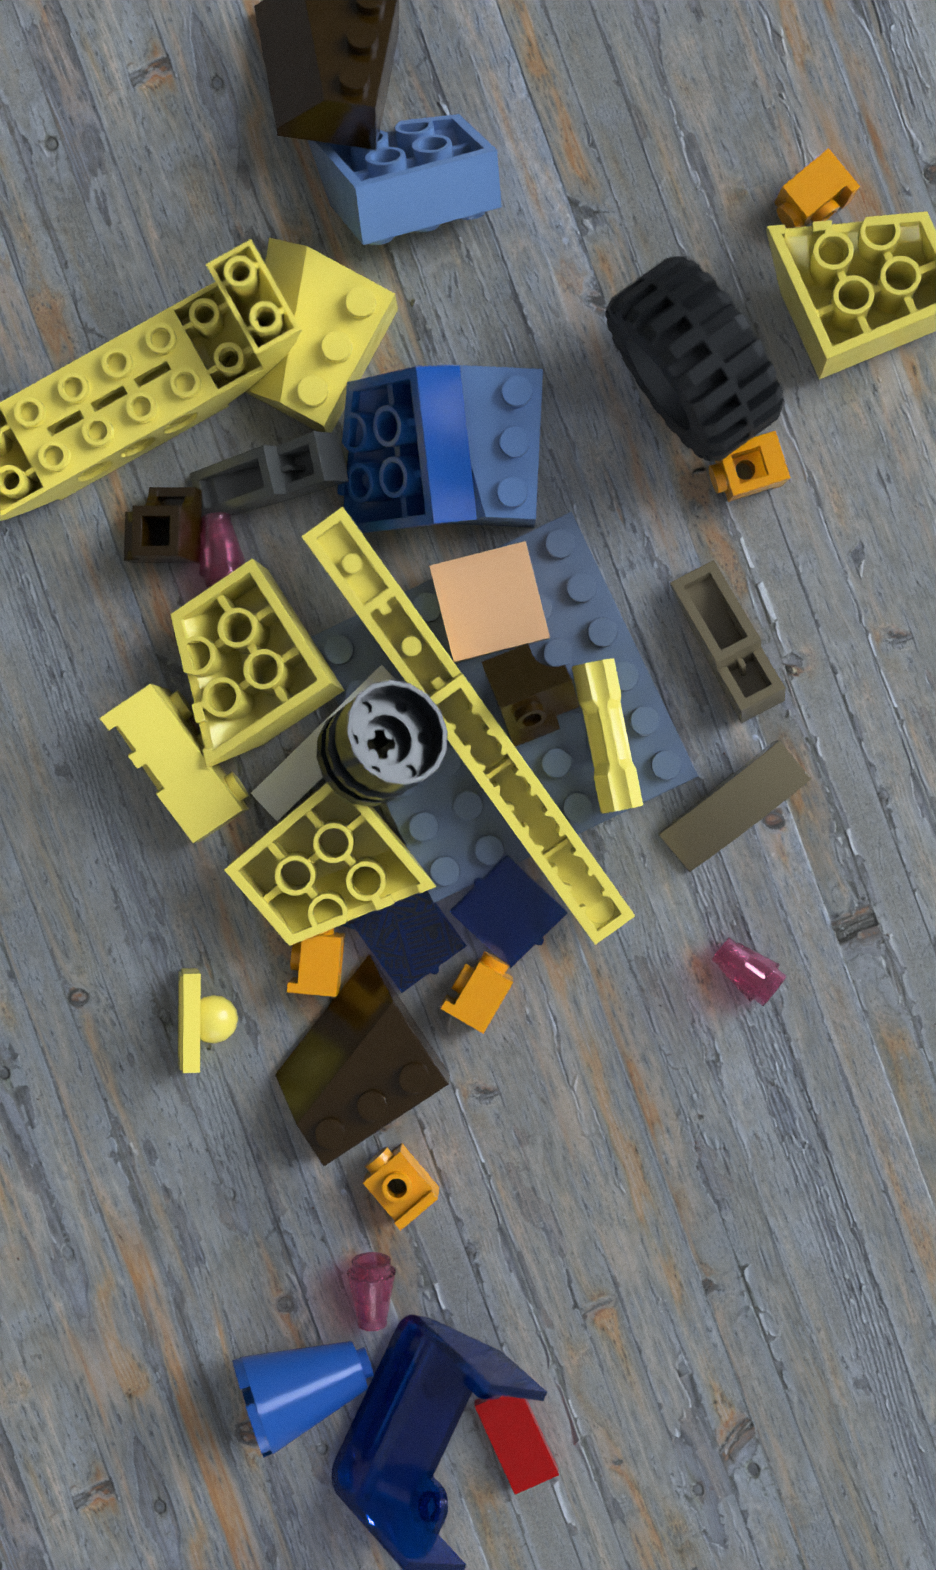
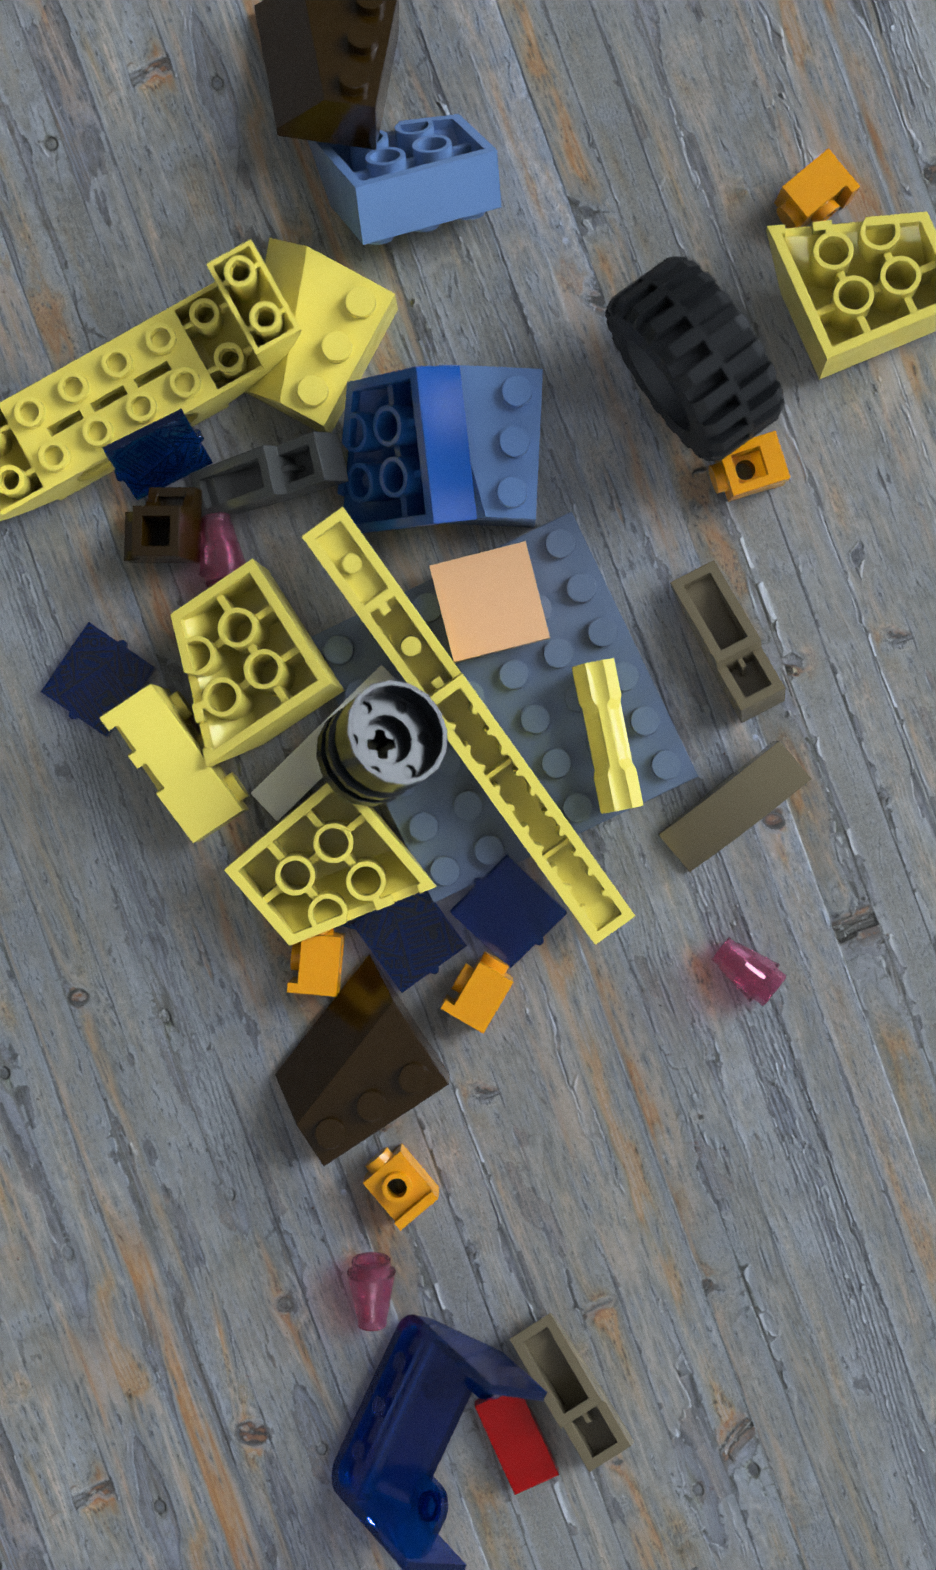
light yellow tile [178,968,238,1073] -> none
blue cone [232,1341,374,1458] -> none
dark brown brick [481,643,580,747] -> none
none -> clear blue piece [41,622,156,737]
none -> clear blue piece [103,409,213,500]
none -> dark tan slope [510,1313,634,1472]

